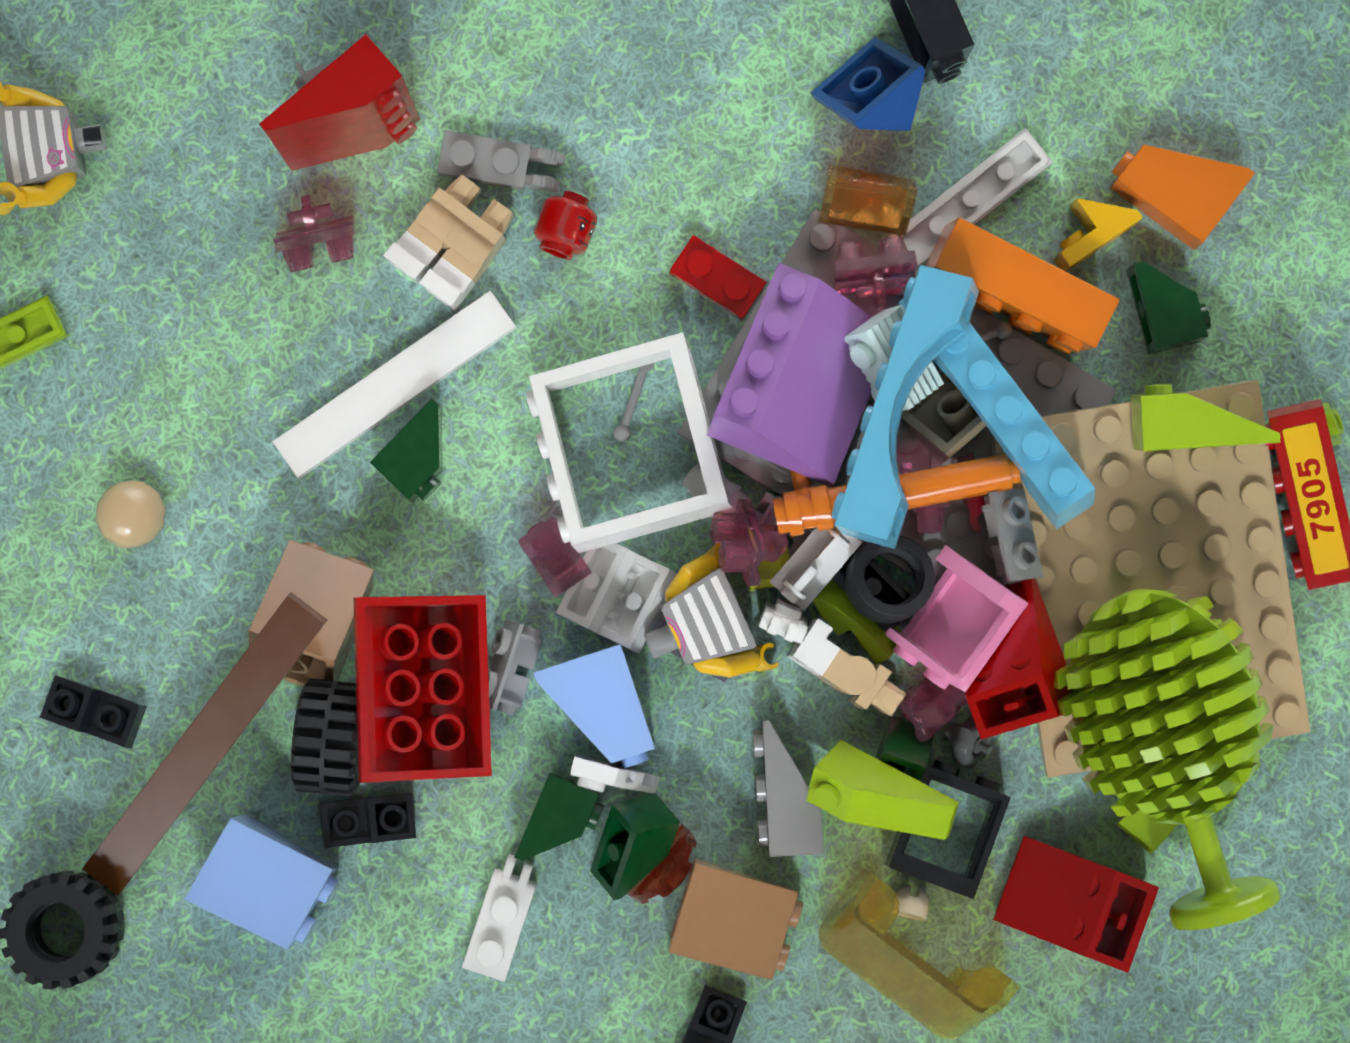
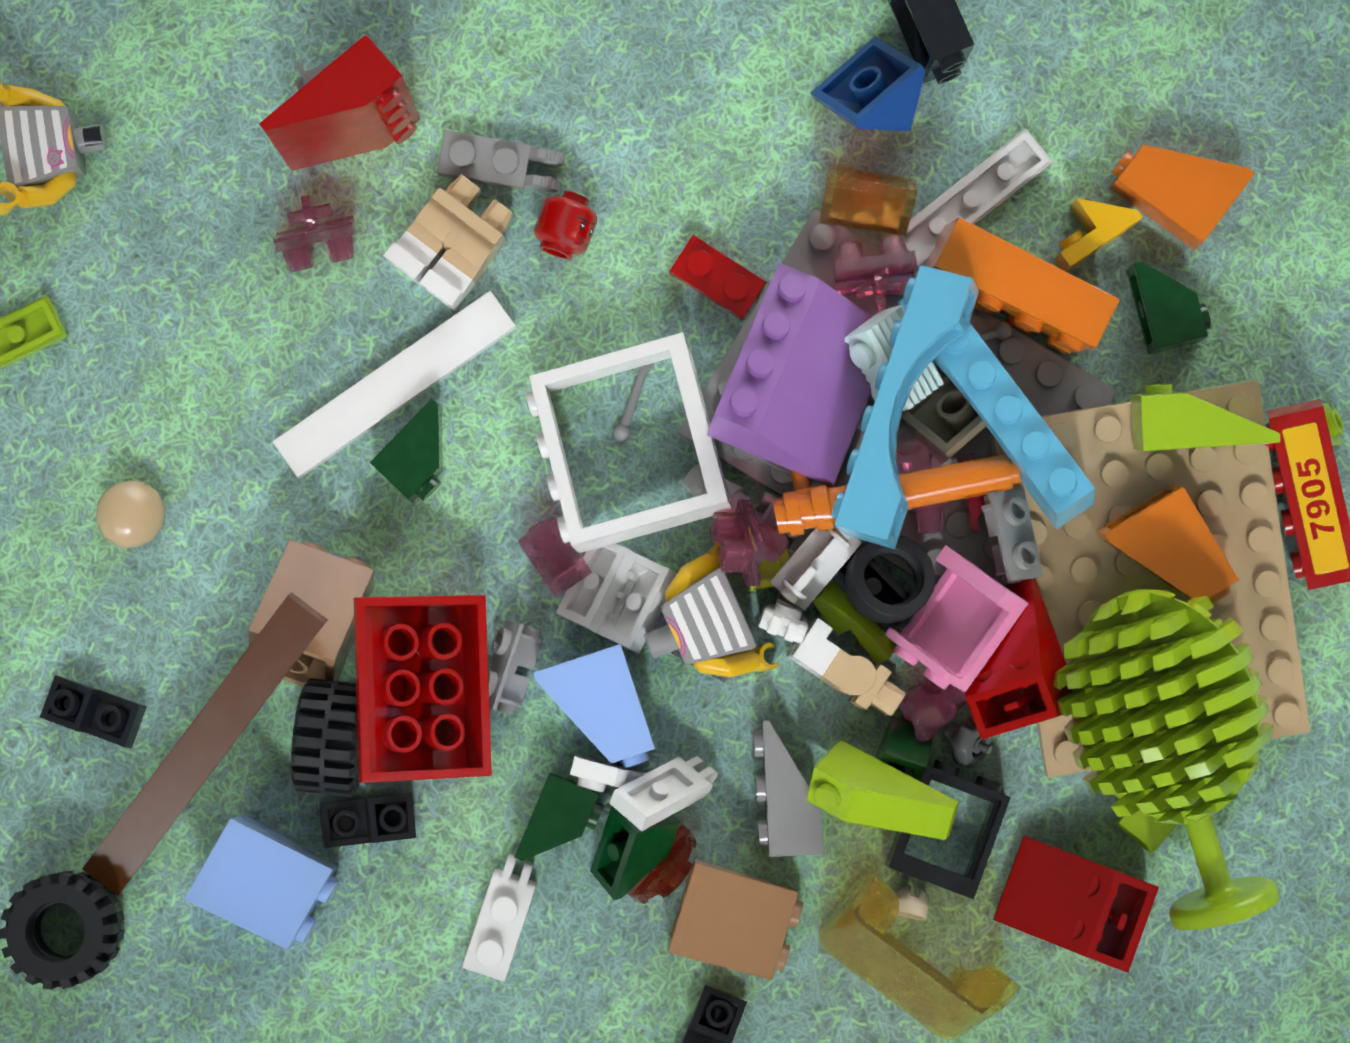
none -> white hinge [610,756,718,831]
none -> orange slope [1096,484,1239,603]

